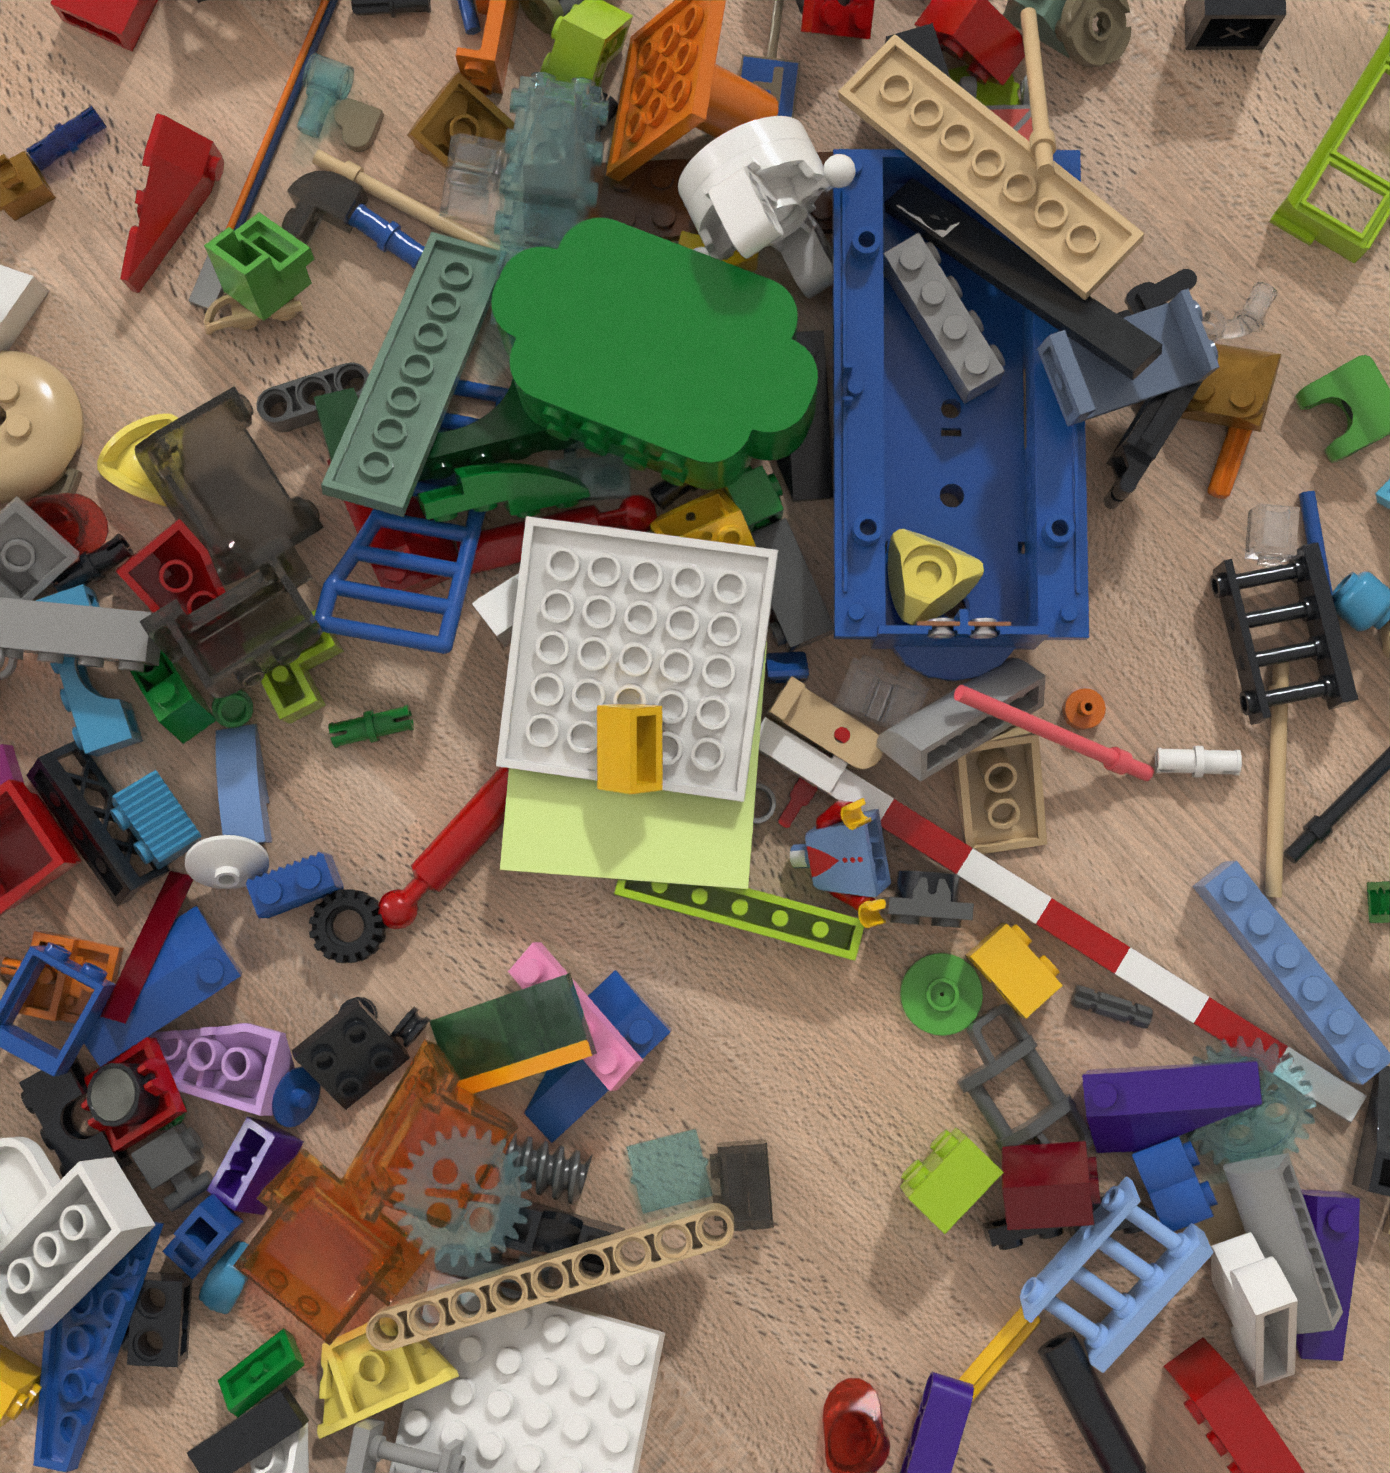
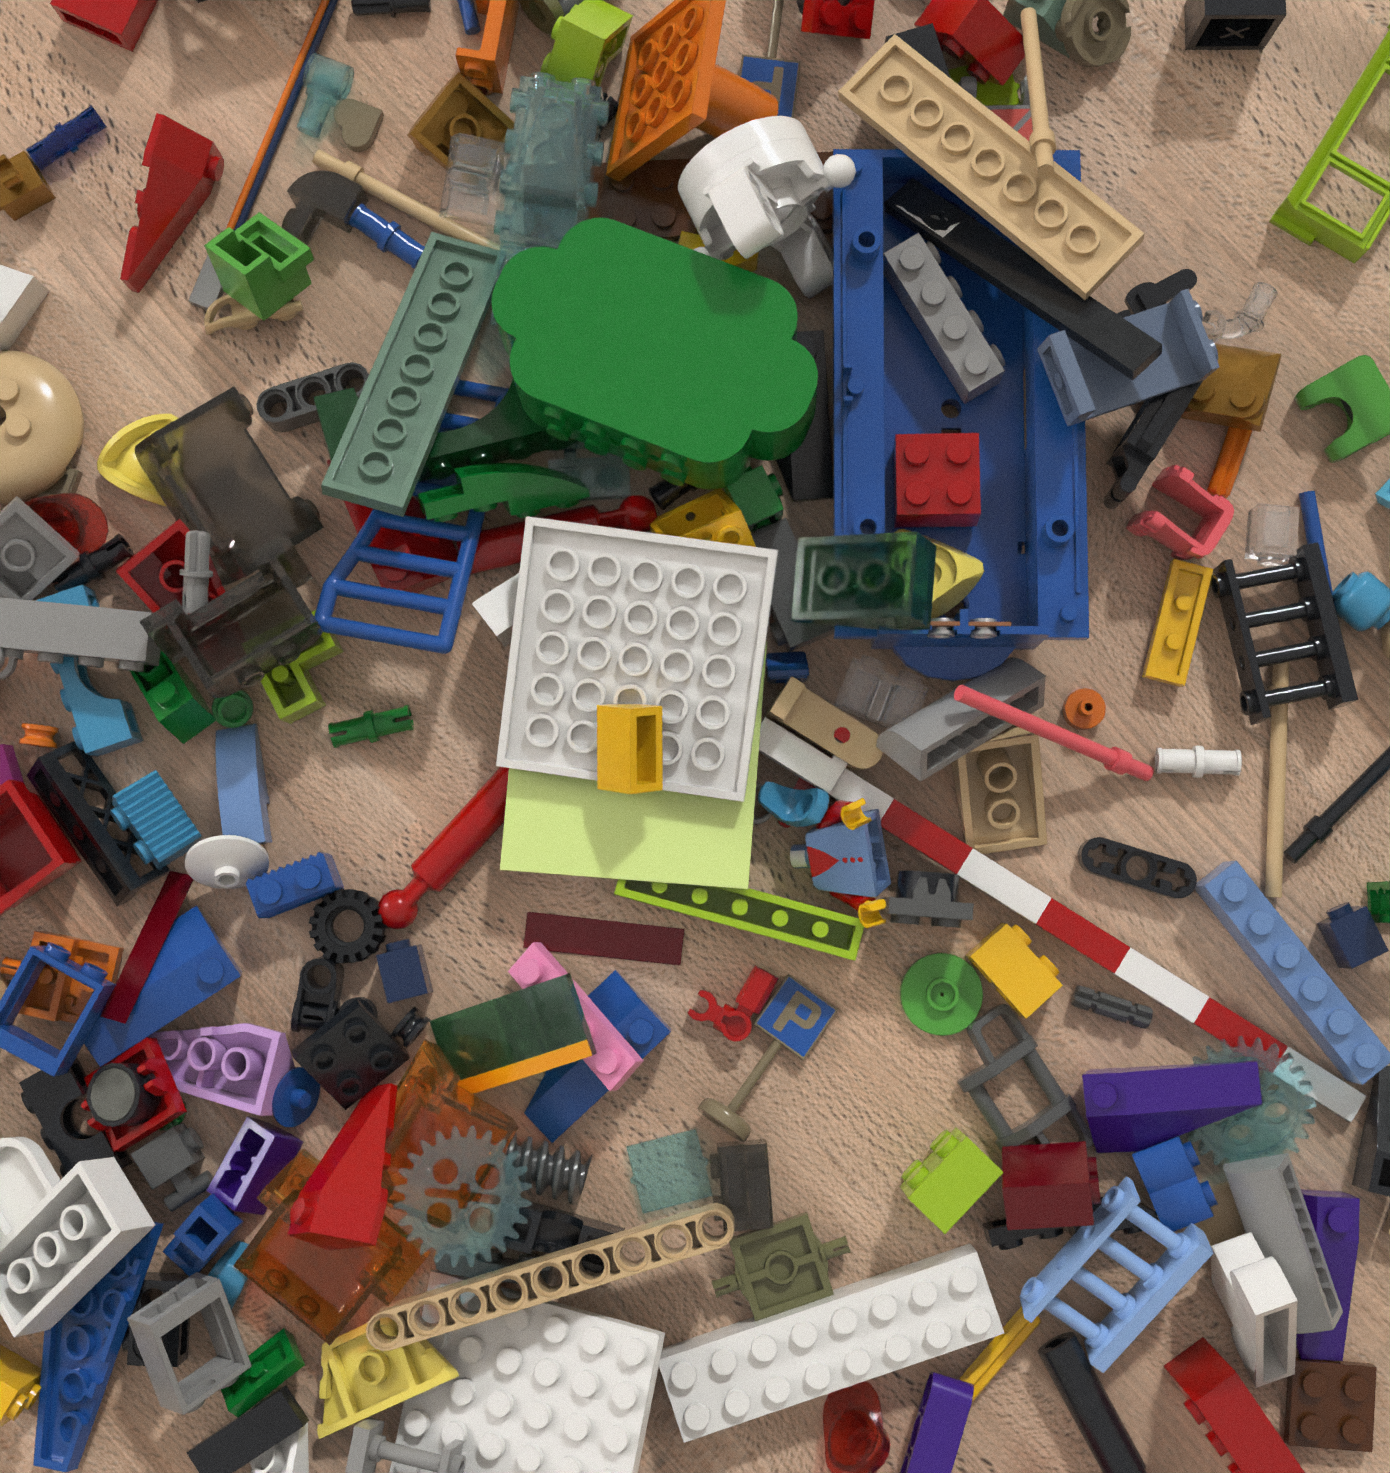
none -> orange bush [19,723,59,749]
none -> light grey window [127,1272,252,1415]
none -> light grey axle [180,530,213,614]
none -> red wedge [287,1083,397,1251]
none -> black piece [291,956,344,1032]
none -> dark blue brick [376,939,433,1003]
none -> dark red sticker [523,912,684,966]
none -> white brick [659,1244,1004,1443]
none -> red bar [687,965,779,1042]
none -> piece [697,974,838,1143]
none -> olive plate [712,1212,851,1321]
none -> dark azure hair [758,781,830,827]
none -> clear green slope [791,532,936,631]
none -> red brick [893,433,981,528]
none -> black beam [1078,837,1197,899]
none -> coral piece [1126,465,1234,561]
none -> yellow plate [1142,559,1213,687]
none -> reddish brown plate [1284,1357,1377,1452]
none -> dark blue brick [1317,902,1389,969]

